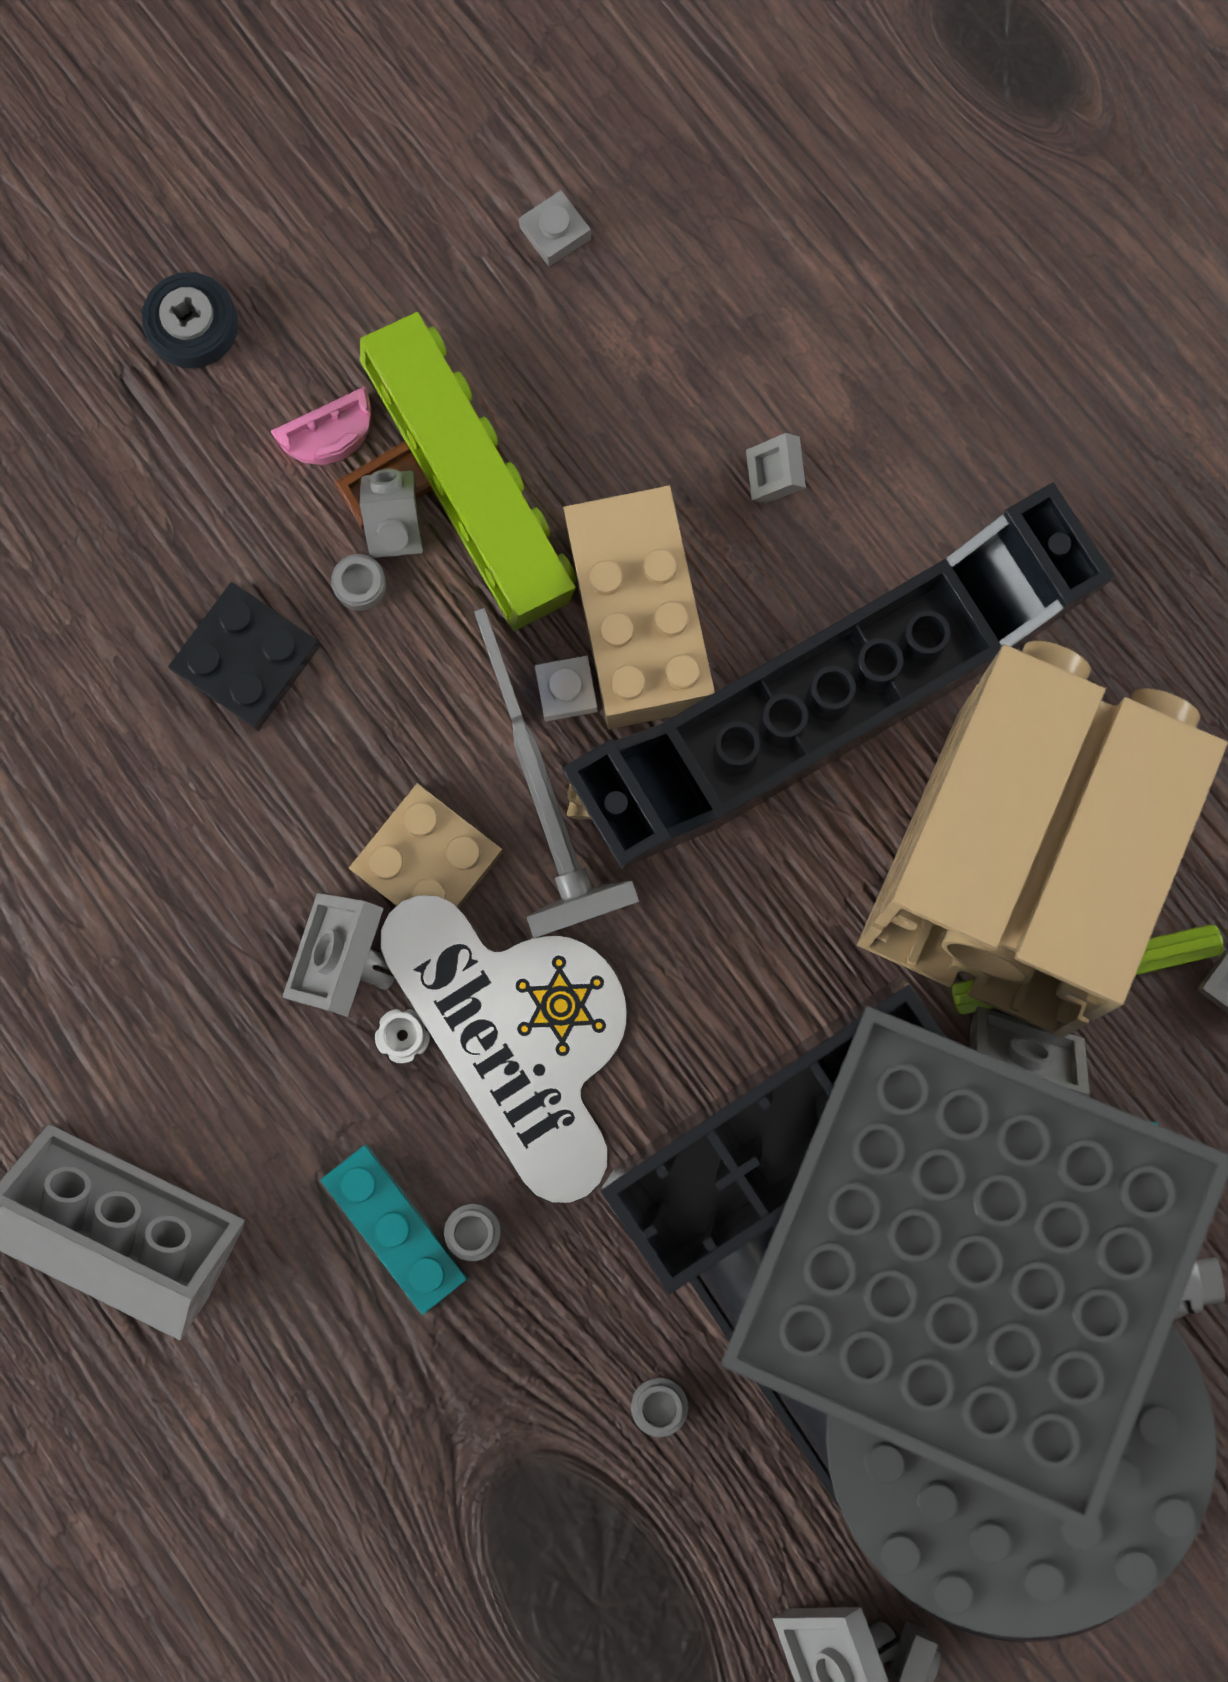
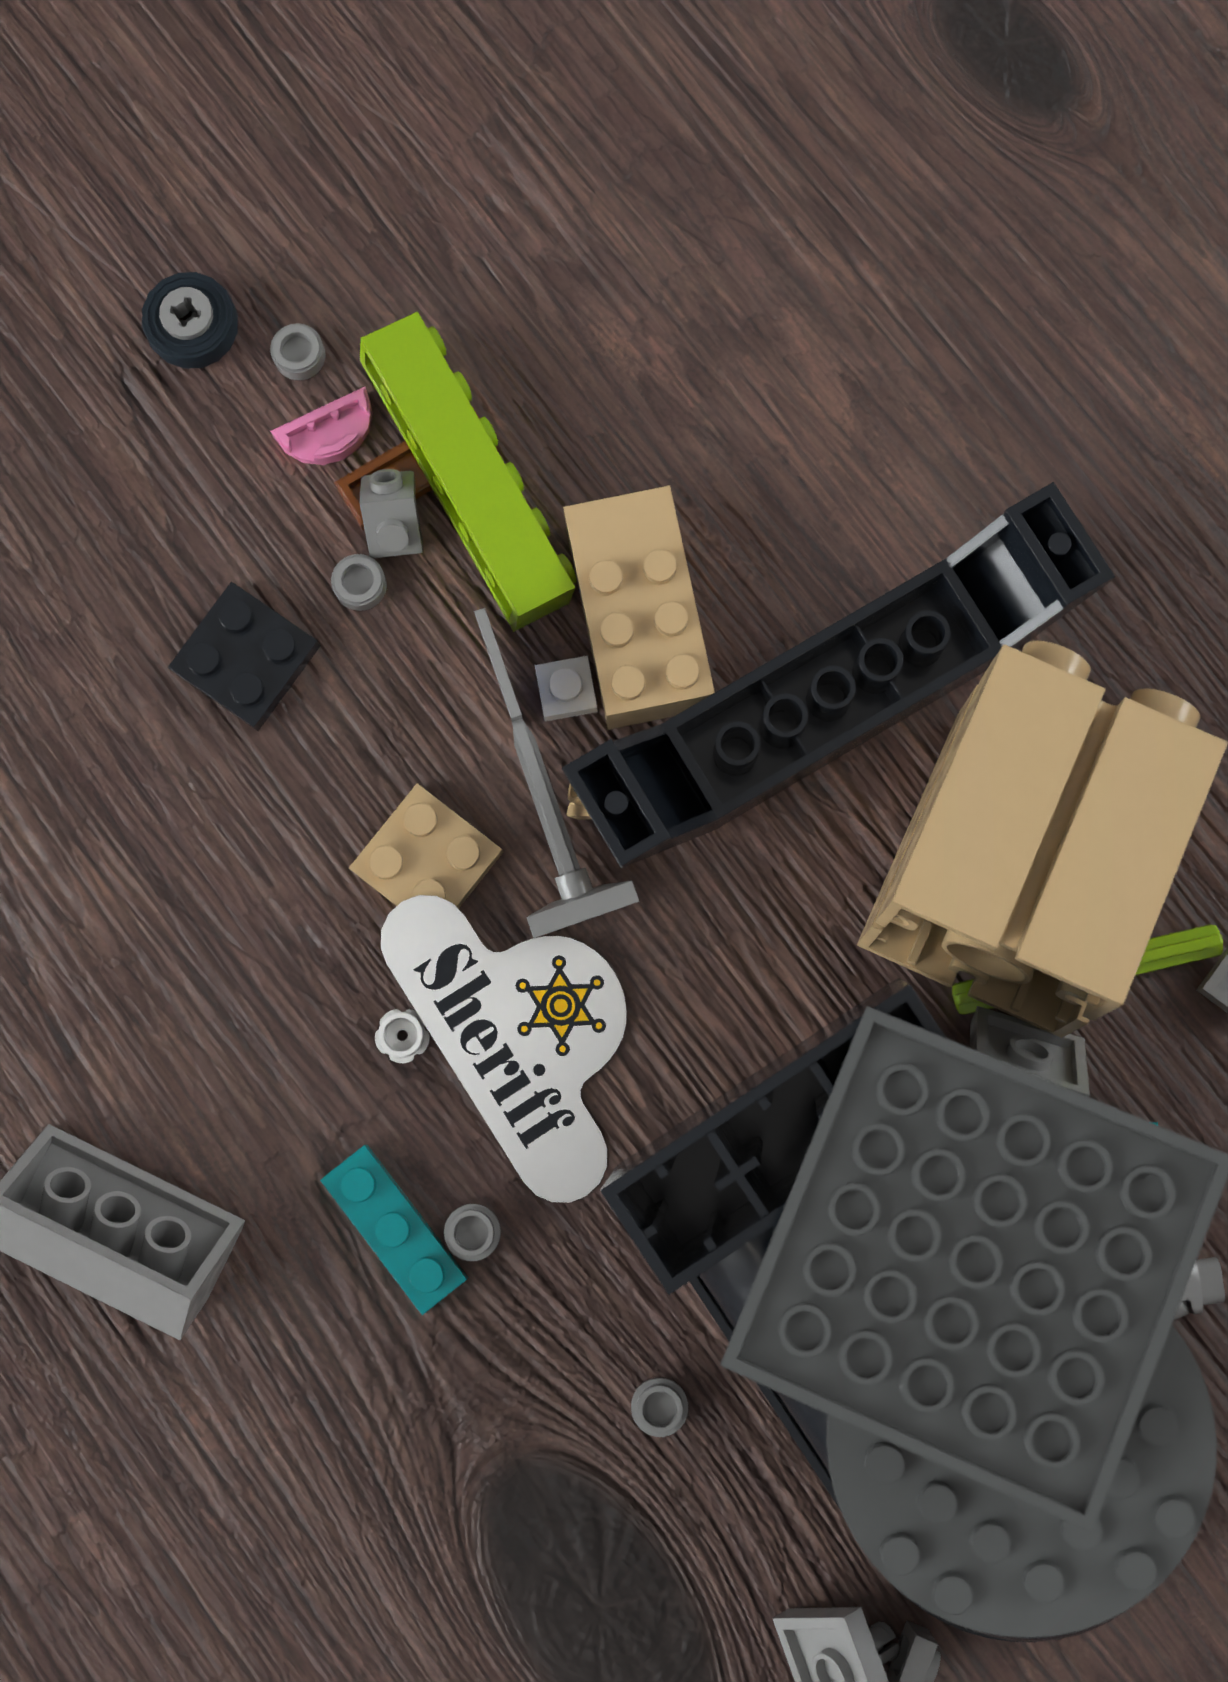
light grey tile [282,893,395,1017] -> none
light grey plate [518,190,591,267] -> none
light grey plate [746,433,806,504] -> none
none -> light grey tile [270,323,326,380]

